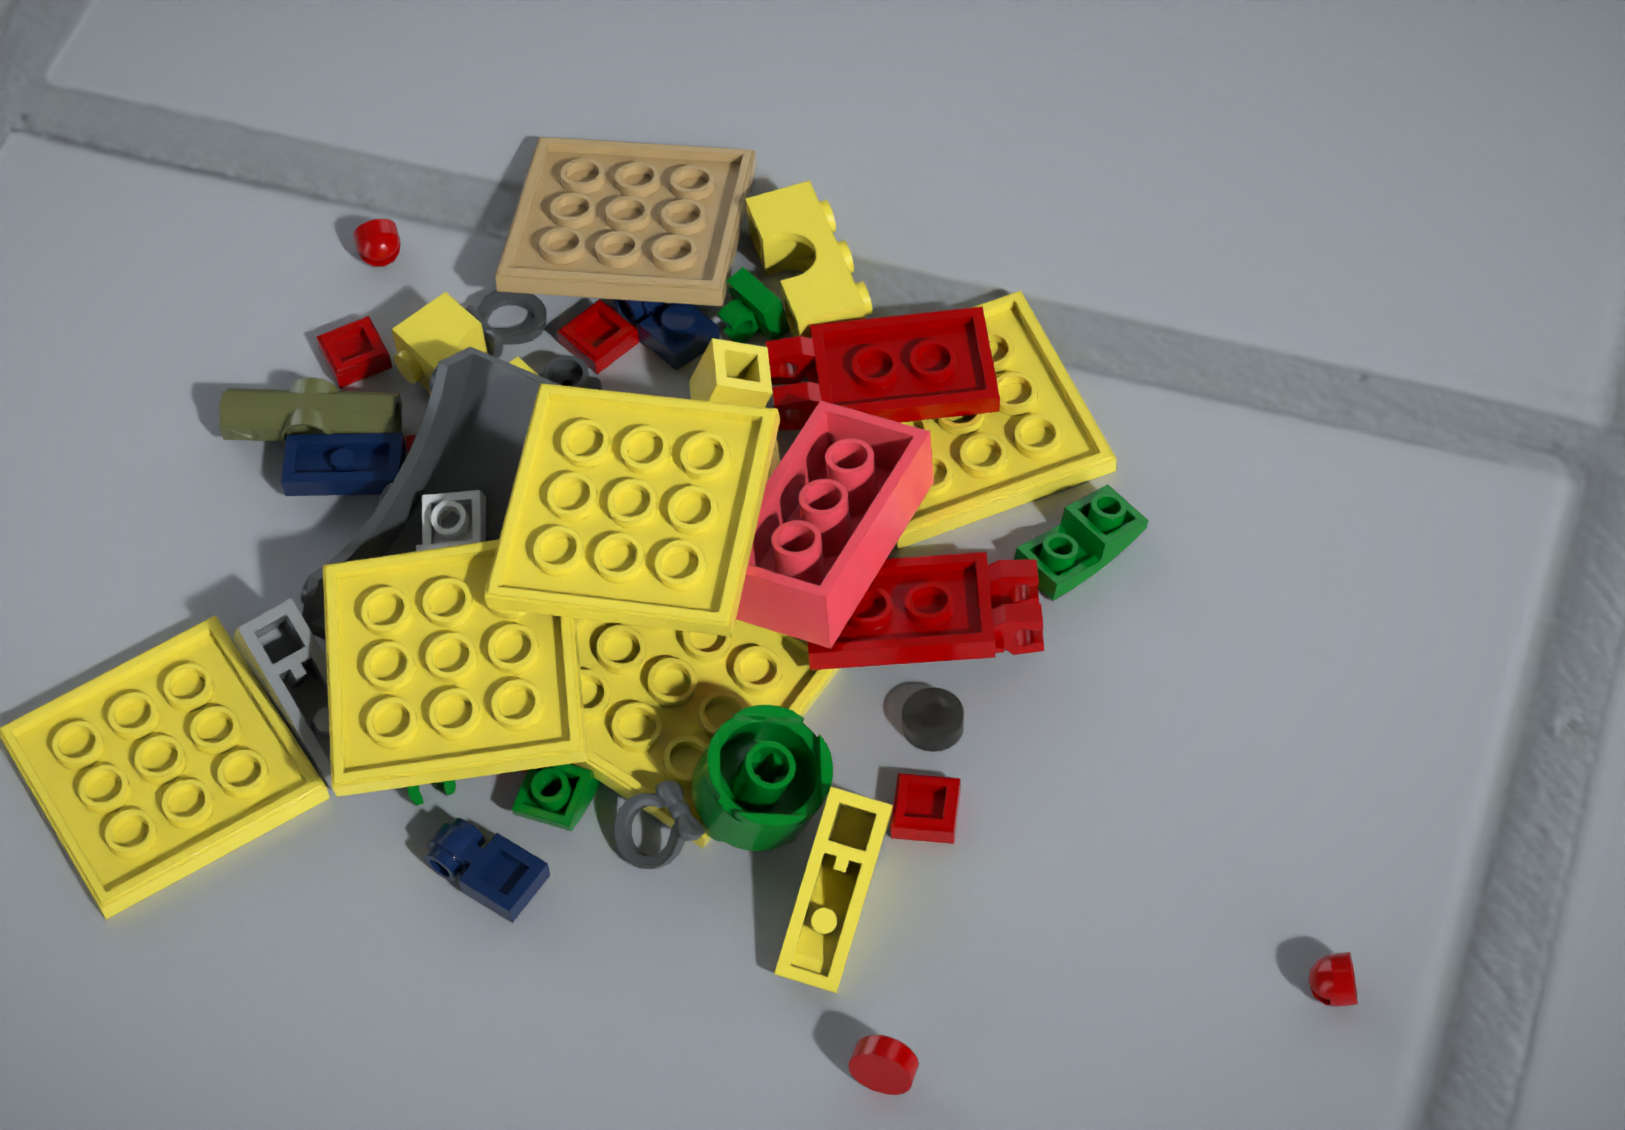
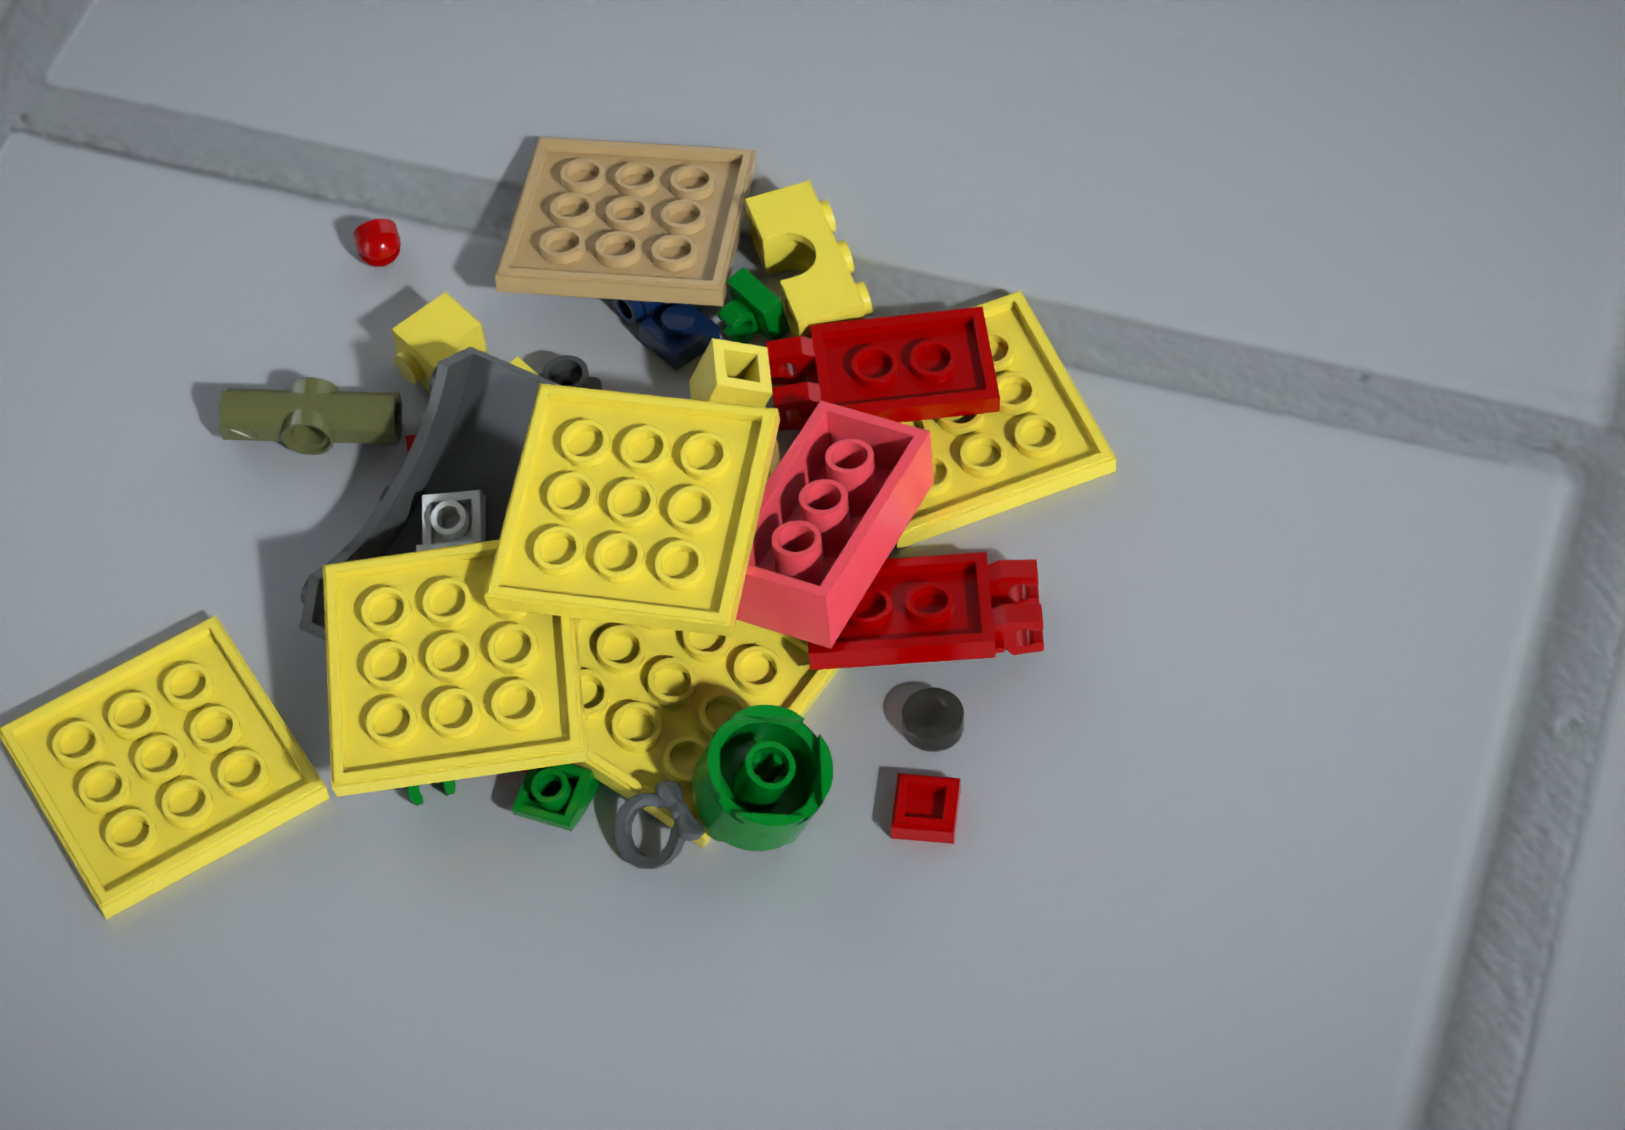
light grey slope [233,598,332,790] -> none
dark blue plate [281,433,406,496] -> none
red tile [316,316,393,388] -> none
dark blue plate [424,818,550,923] -> none
dark grey piece [465,291,546,358] -> none
red tile [557,299,639,374] -> none
light yellow slope [774,787,893,993] -> none
red tile [848,1035,919,1095] -> none
green slope [1013,484,1149,601] -> none
red hinge [1308,952,1358,1007] -> none

